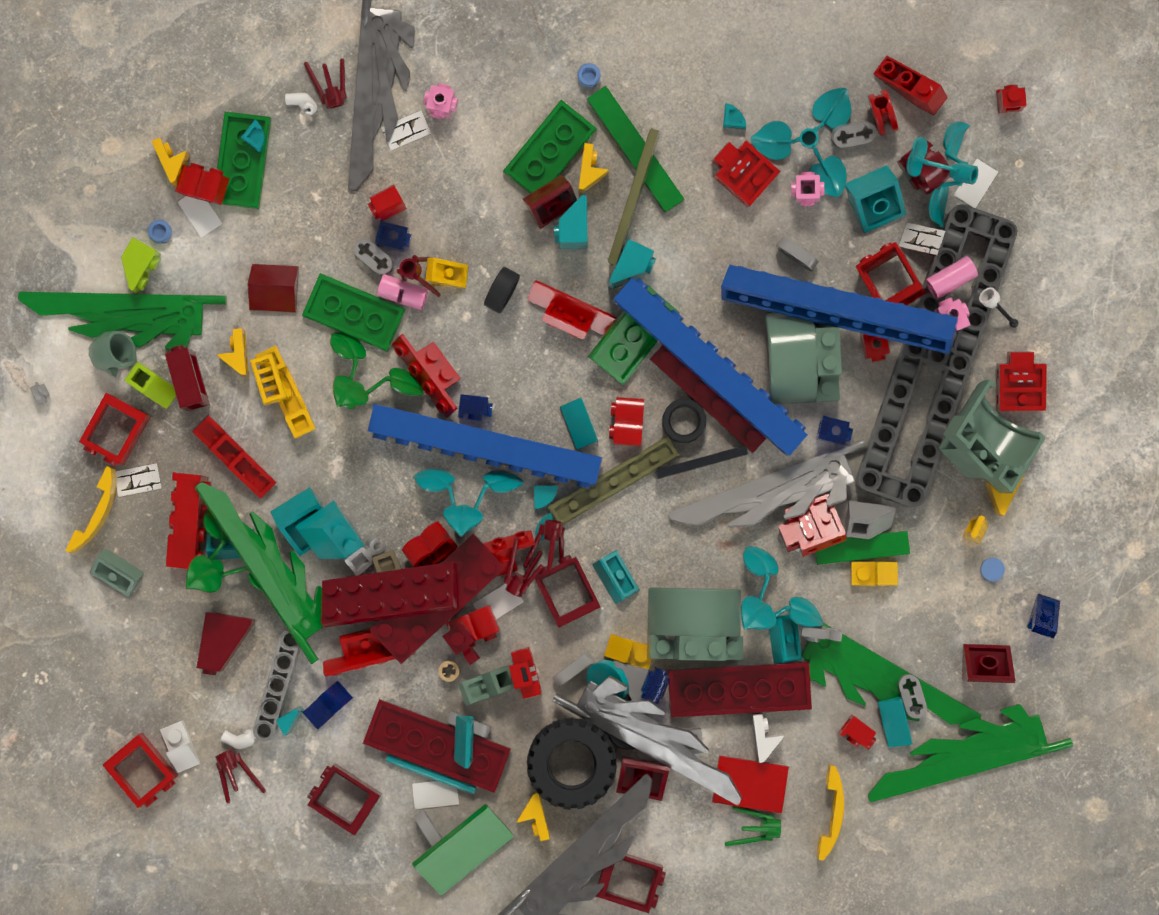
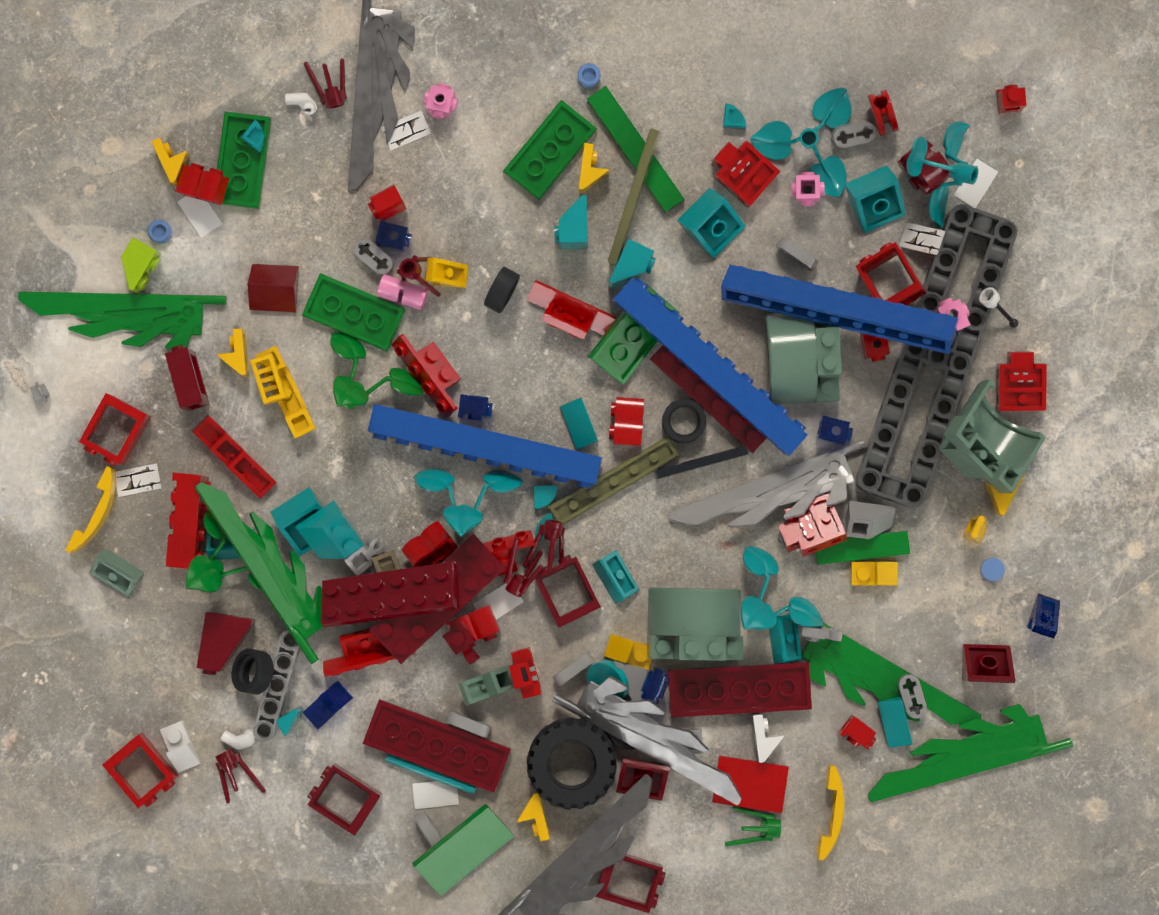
sand green piece [88,331,137,378] -> none
lime slope [124,361,176,409] -> none
tan bush [438,660,460,682] -> none
teal slope [454,715,474,769] -> none
dark red slope [522,175,577,229] -> none
red slope [873,56,948,116] -> none
bright pink pin [925,256,978,300] -> none
none -> black tyre [231,648,274,695]
none -> teal slope [677,188,746,259]

